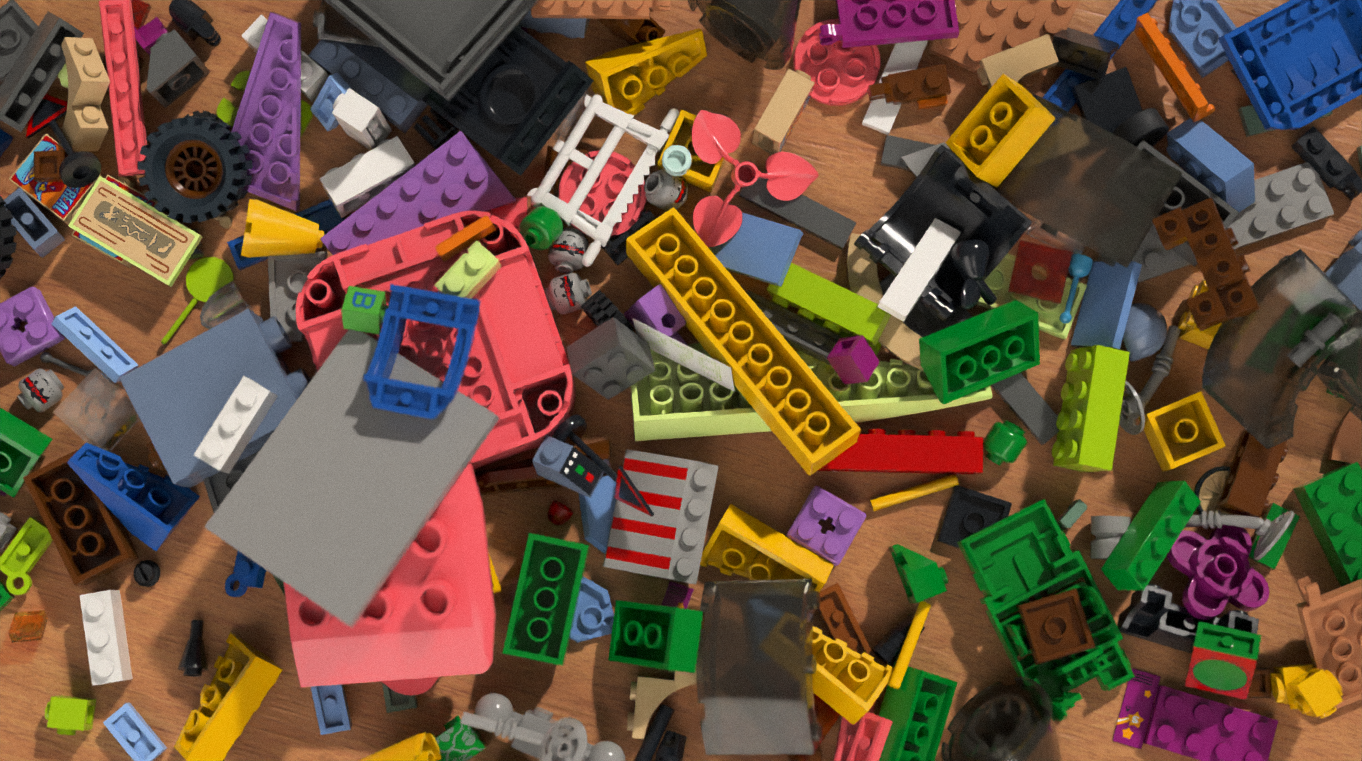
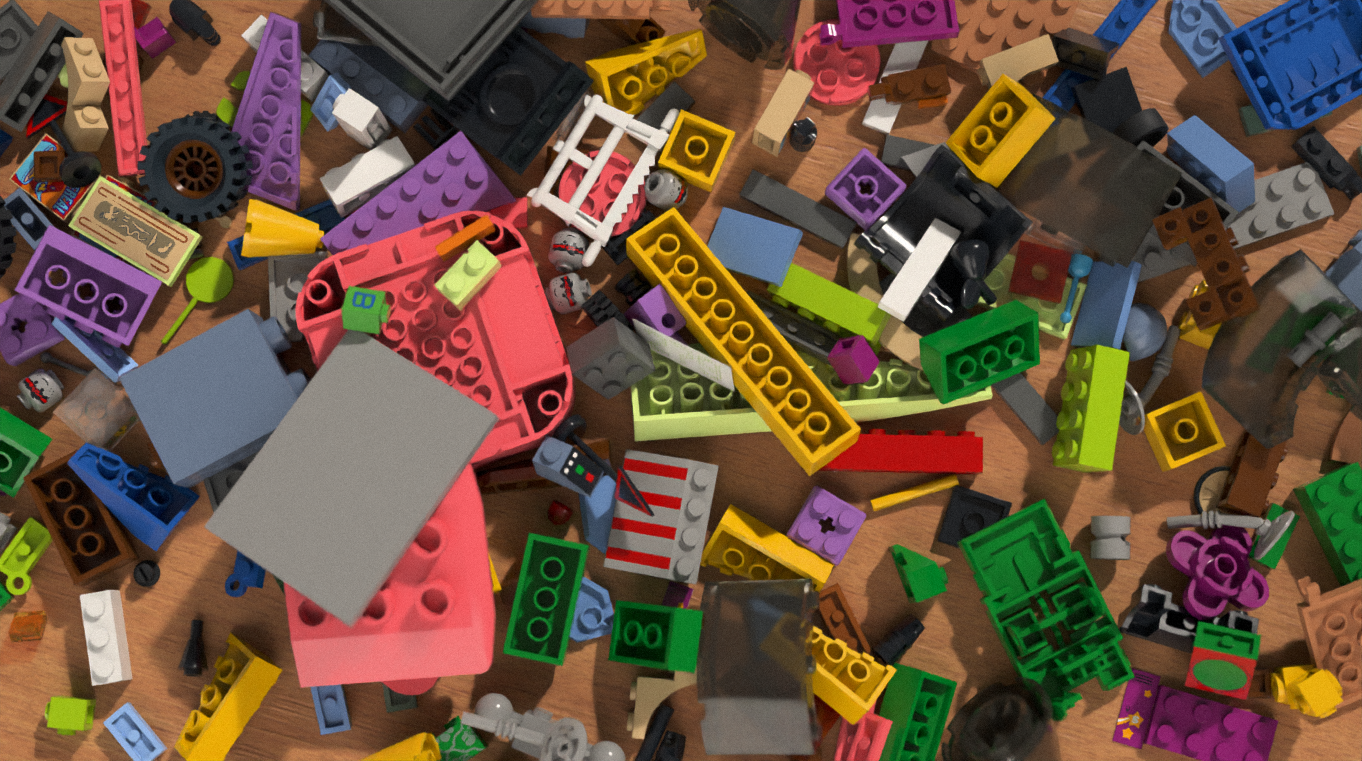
dark grey slope [146,29,210,108] -> none
white brick [194,376,278,474] -> none
clear brick [200,281,255,330] -> none
blue wedge [363,284,481,420] -> none
green head [519,206,563,250] -> none
light aqua tile [662,145,692,176] -> none
coral plant [692,110,818,247] -> none
yellow bar [888,601,931,689] -> none
green head [983,420,1027,466] -> none
reddish brown tile [1017,588,1095,665] -> none
sand green tile [1056,499,1087,529] -> none
green brick [1101,480,1201,590] -> none
orange hinge [1134,13,1215,122] -> none
none -> medium lavender brick [14,225,162,348]
none -> black wheel [614,269,651,306]
none -> dark grey tile [636,81,695,130]
none -> black hinge [789,117,817,152]
none -> medium lavender brick [825,148,906,230]

